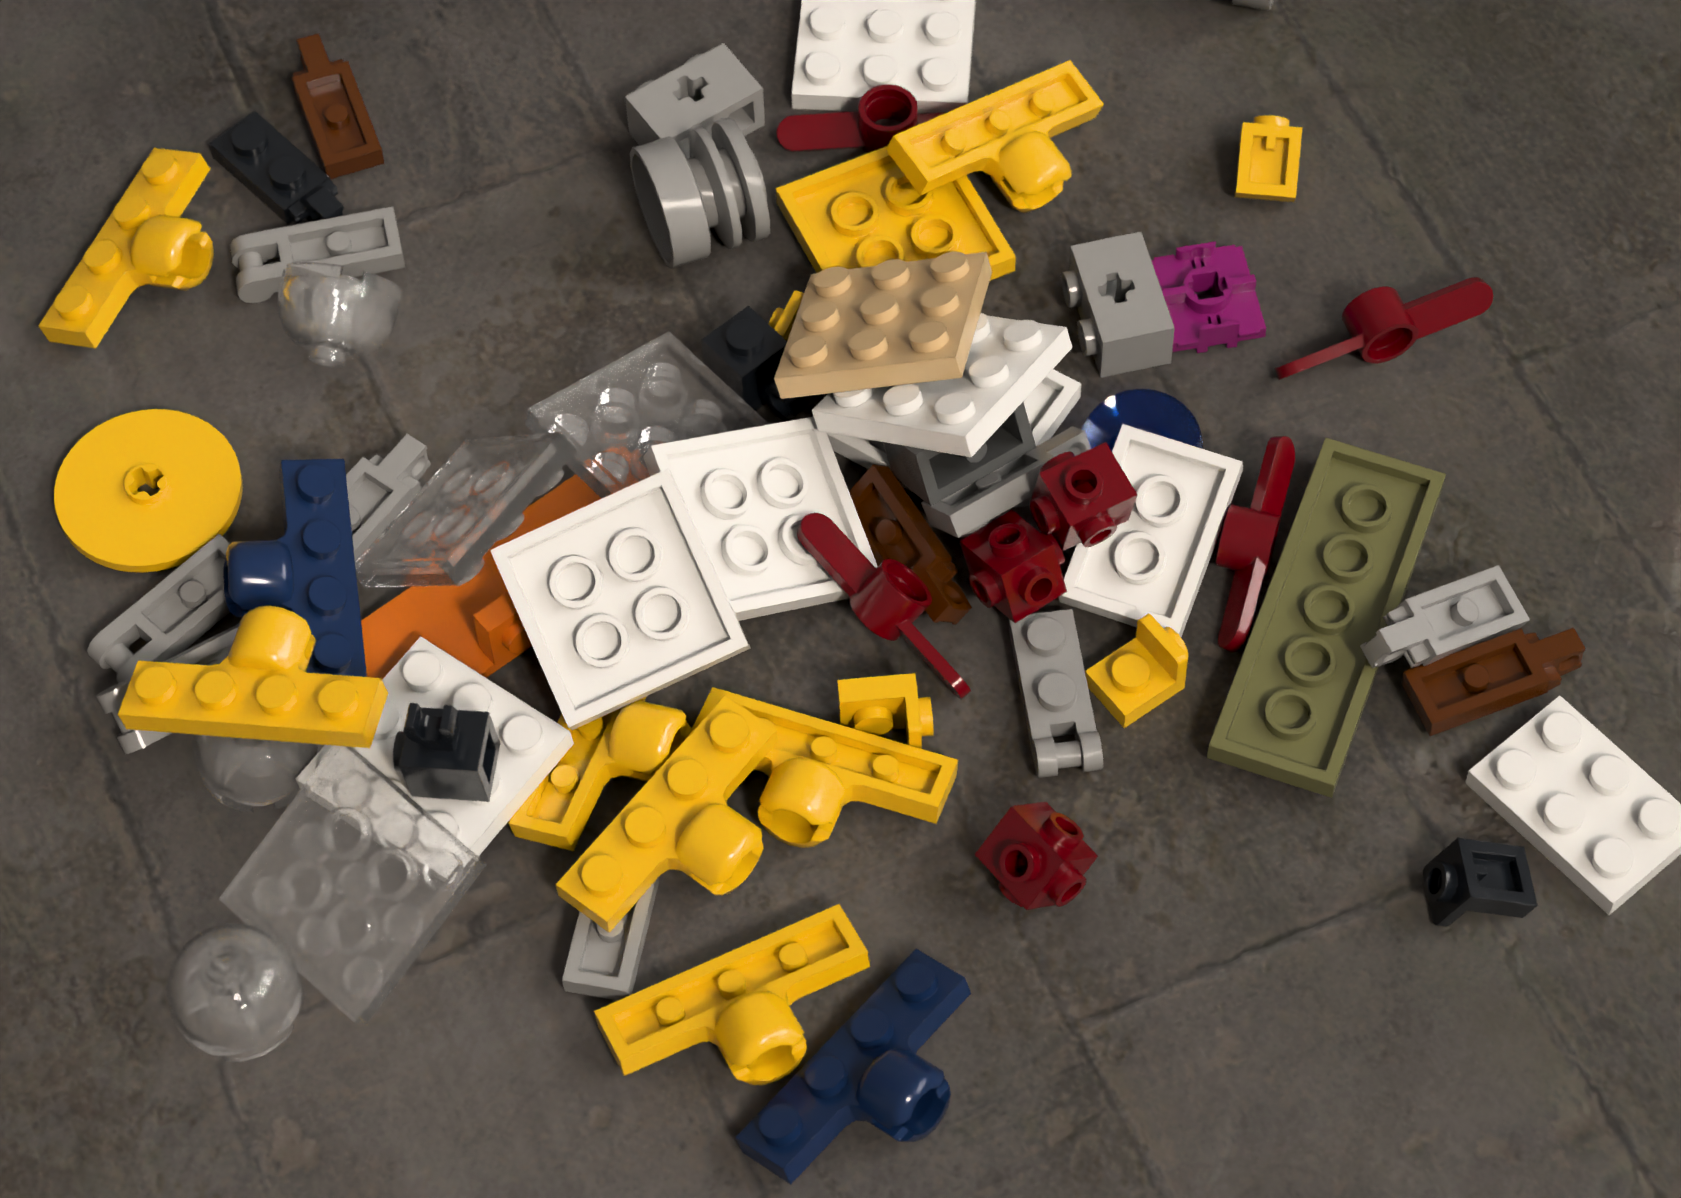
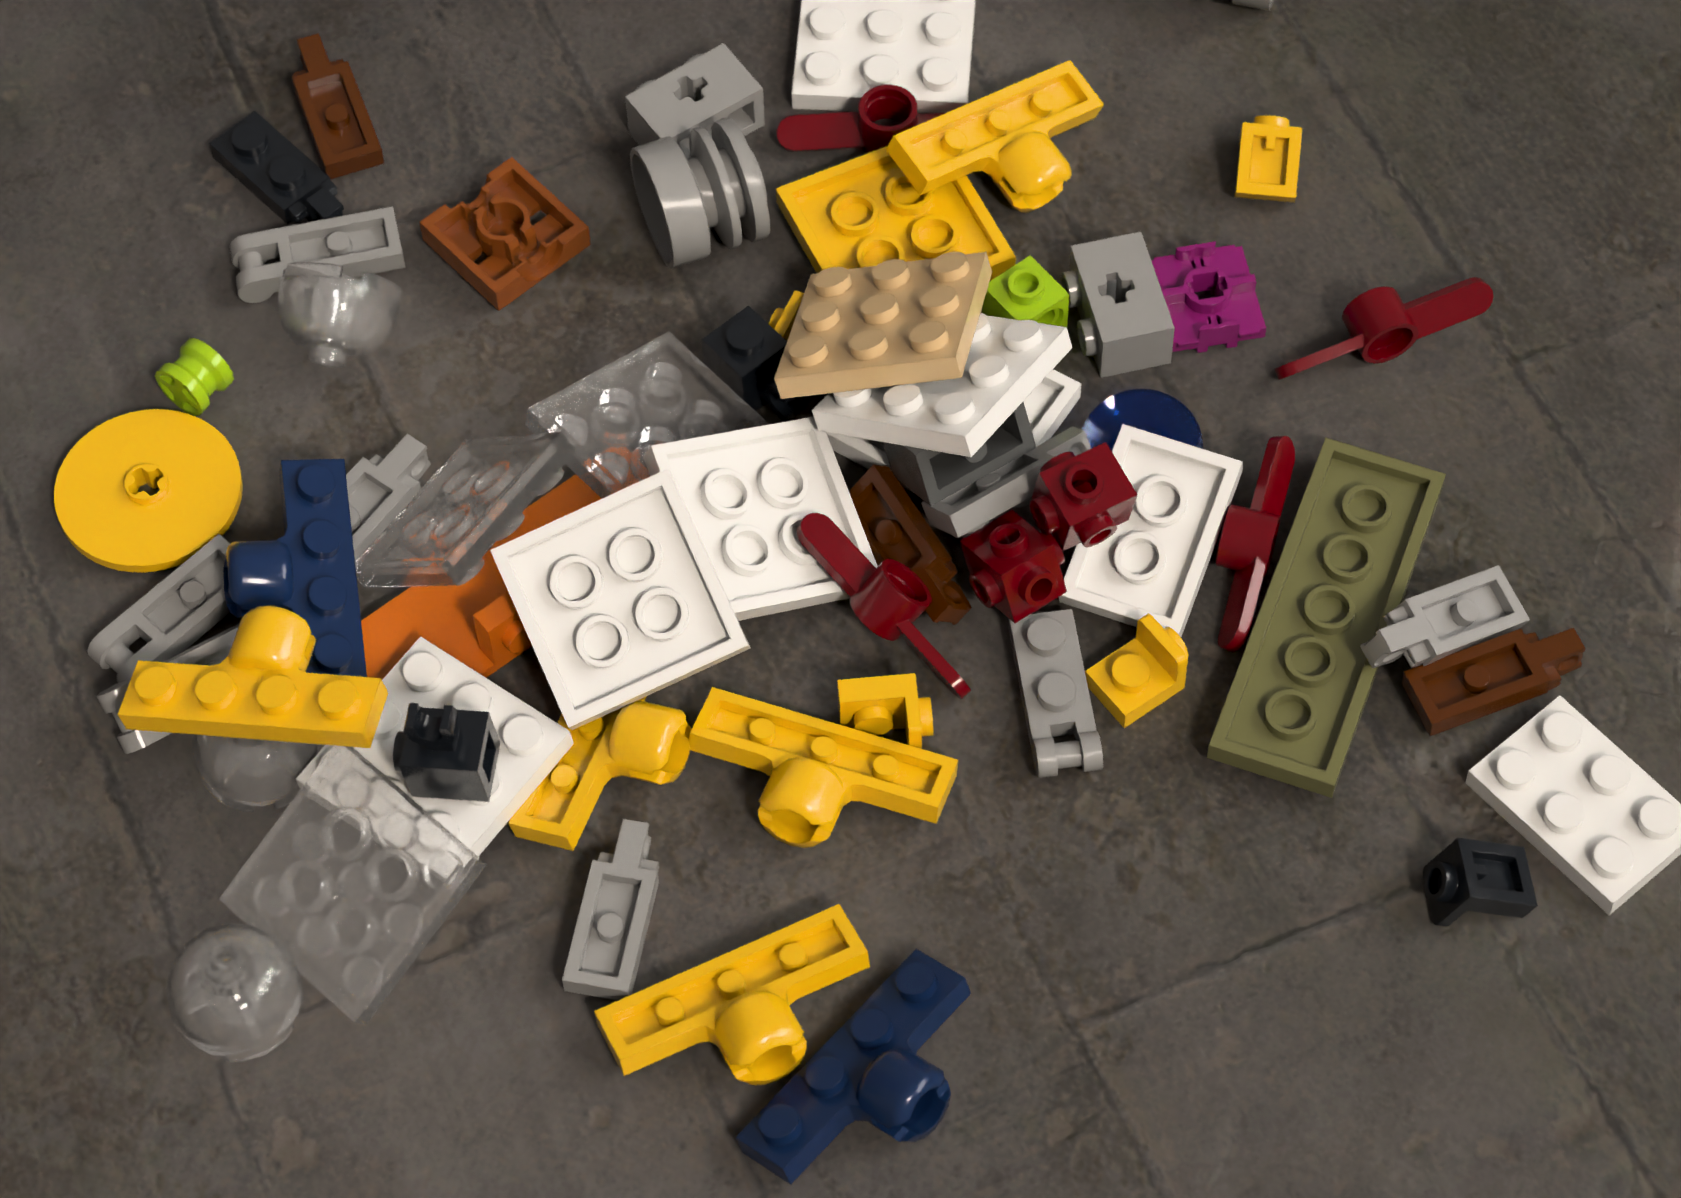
yellow plate [38,148,214,349] -> none
yellow plate [556,695,778,933] -> none
dark red brick [974,802,1098,910] -> none
none -> lime wheel [155,338,234,416]
none -> dark orange brick [419,157,591,311]
none -> lime brick [982,255,1069,327]

